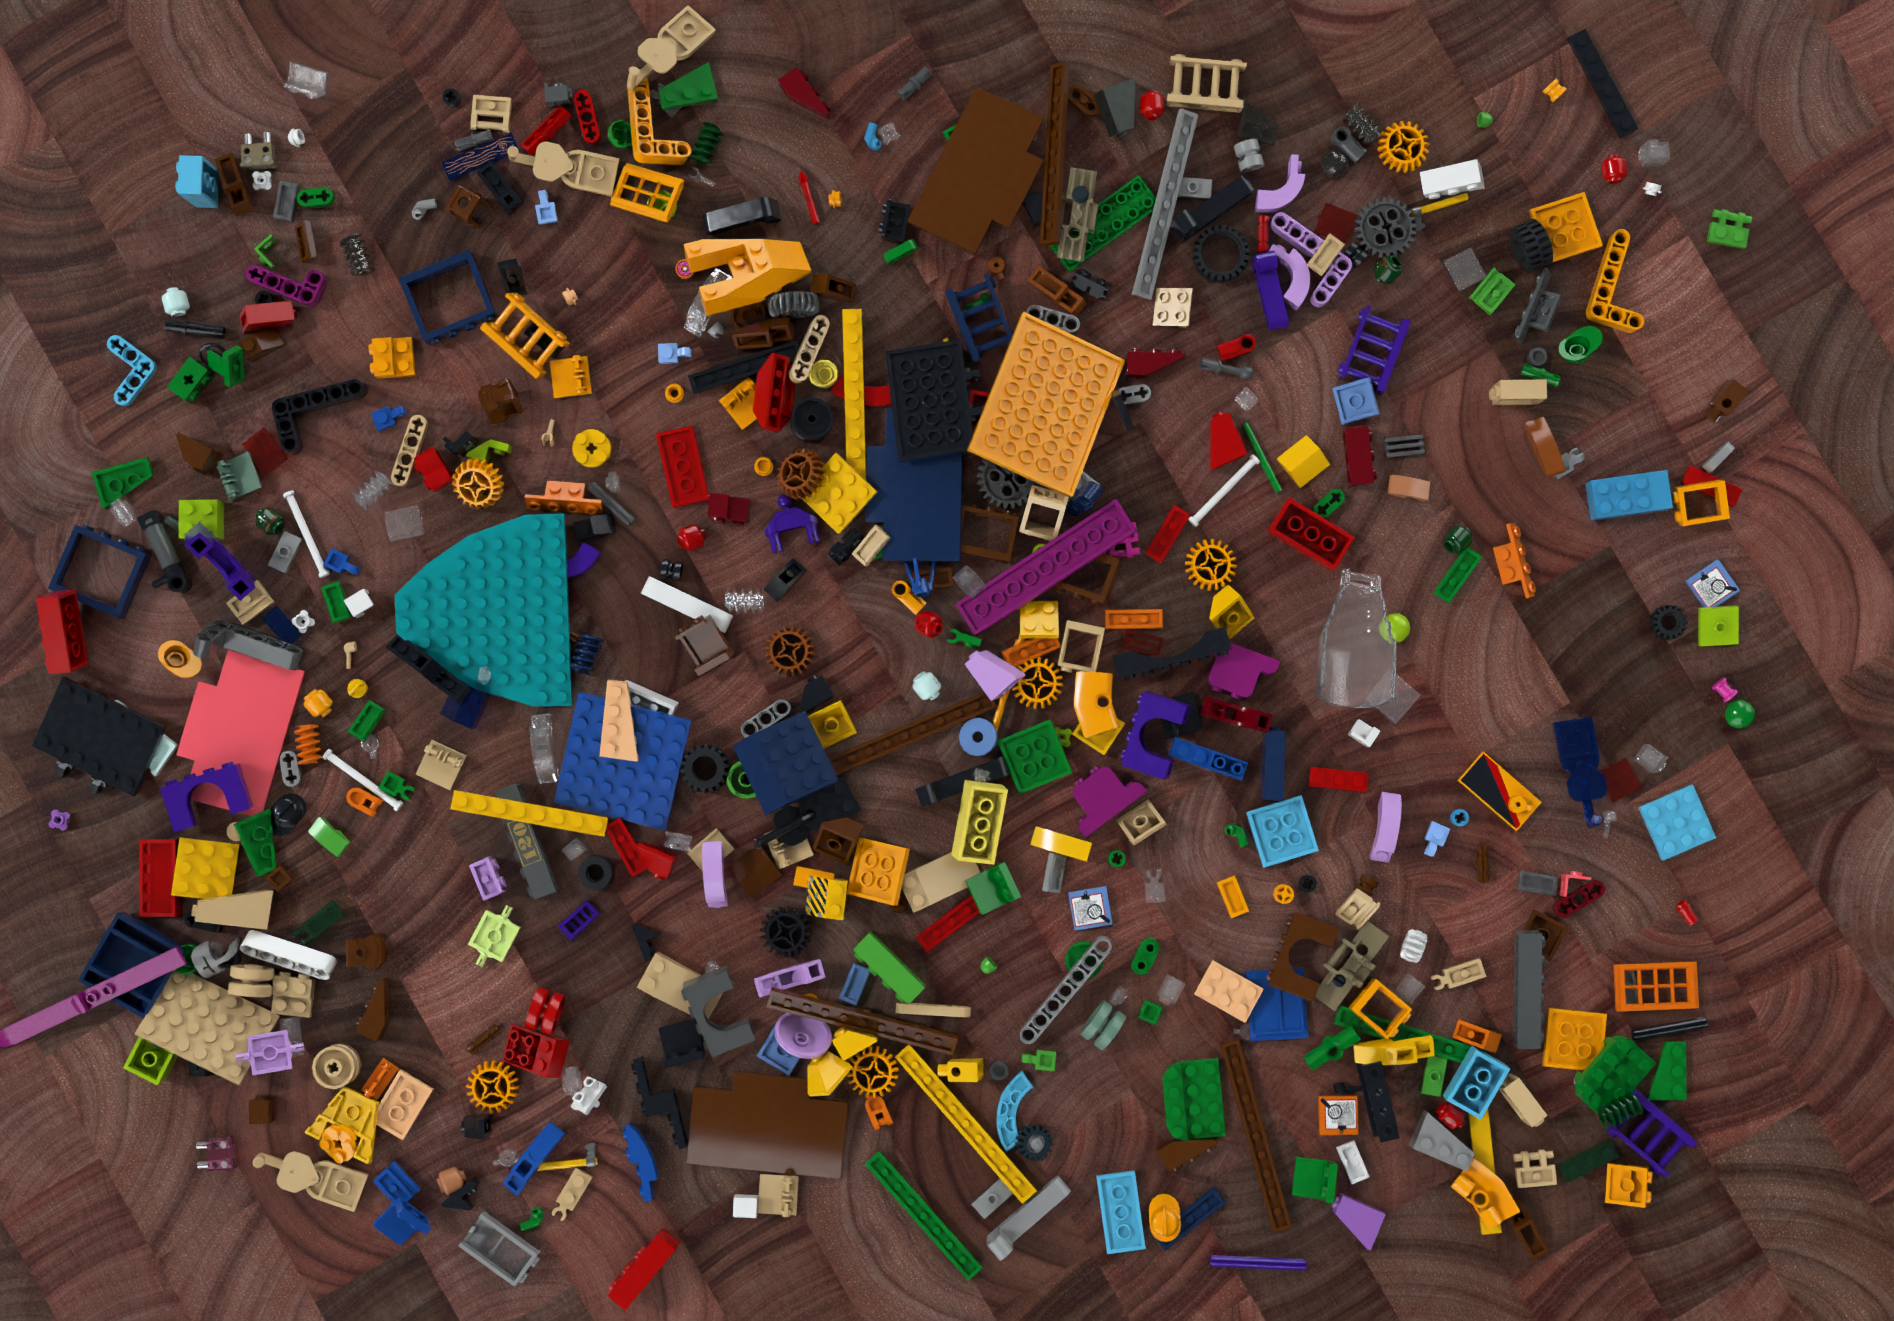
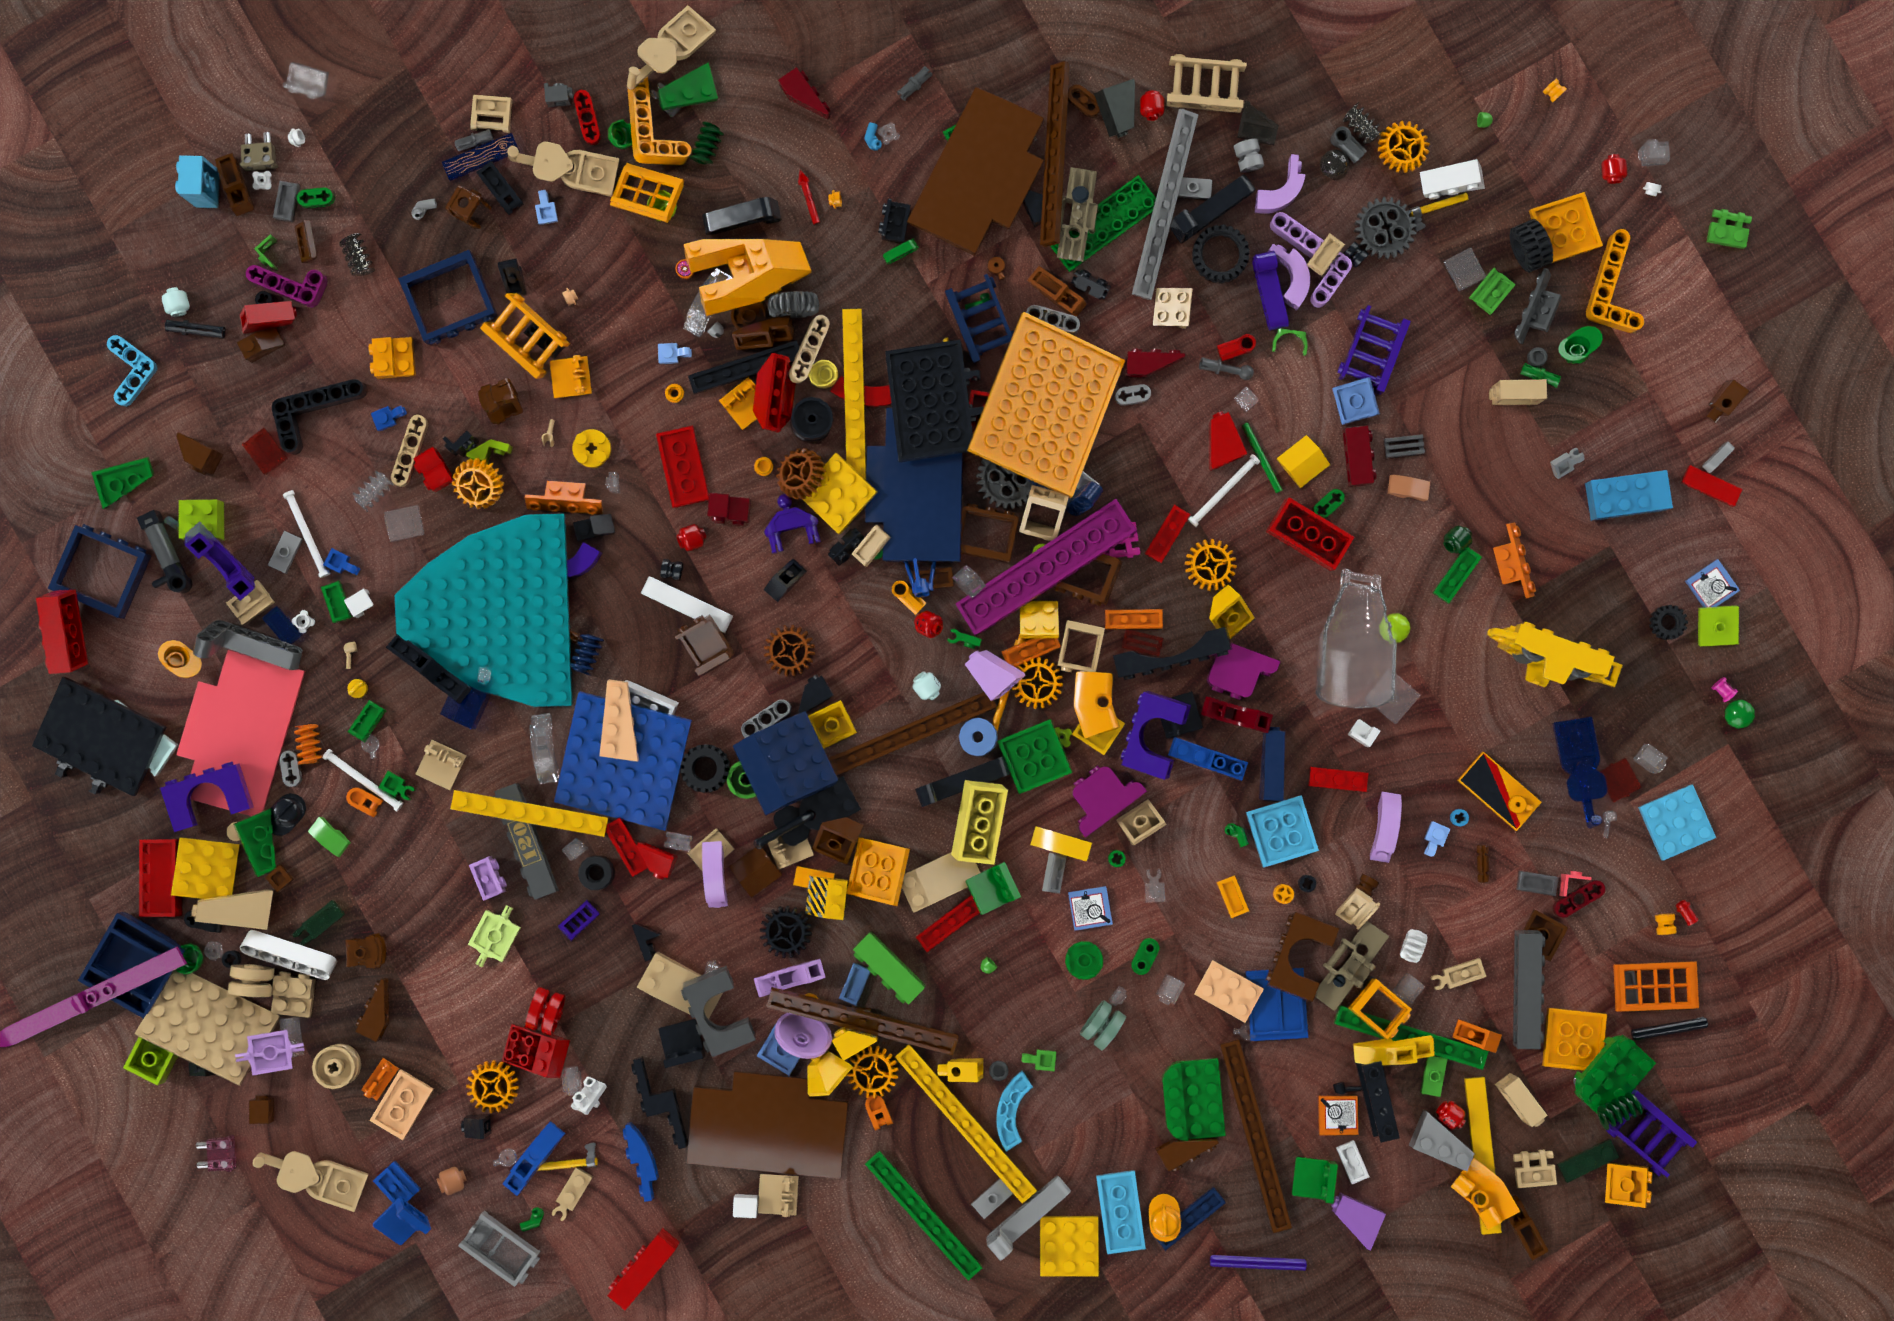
medium lavender plate [48,810,70,831] -> none
clear brick [109,498,137,527] -> none
green brick [167,357,213,404] -> none
light grey helmet [191,937,240,978] -> none
green piece [199,342,245,388] -> none
sand green hinge [216,451,262,501] -> none
dark green head [255,507,285,535] -> none
light orange head [303,689,333,717] -> none
yellow wing [305,1086,379,1164] -> none
light orange plate [319,1124,358,1164] -> none
black slope [441,1177,480,1210] -> none
black bush [442,88,461,107] -> none
reddish brown axle [466,1024,501,1055] -> none
red plate [520,105,572,156] -> none
dark grey axle [588,482,635,526] -> none
clear hand [688,167,715,187] -> none
clear piece [725,589,765,613] -> none
reddish brown slope [810,274,856,303] -> none
reddish brown tile [889,893,909,913] -> none
tan beam [895,1002,971,1017] -> none
clear plate [972,768,990,783] -> none
black wheel [1015,1124,1053,1162] -> none
light grey beam [1020,936,1112,1044] -> none
black tile [1112,389,1134,431] -> none
green tile [1137,999,1163,1025] -> none
red axle [1257,215,1270,253] -> none
green piece [1303,1025,1362,1071] -> none
clear red piece [1314,203,1357,244] -> none
dark green head [1374,255,1402,284] -> none
medium azure brick [1443,1045,1510,1119] -> none
dark orange slope [1525,417,1566,478] -> none
black plate [1567,29,1639,139] -> none
green wing [1646,1041,1687,1100] -> none
light orange window [1672,479,1730,526] -> none
none -> yellow plate [1040,1216,1099,1276]
none -> bright green cap [1272,329,1308,356]
none -> yellow piece [1487,622,1623,687]
none -> light orange wheel [1655,913,1677,935]

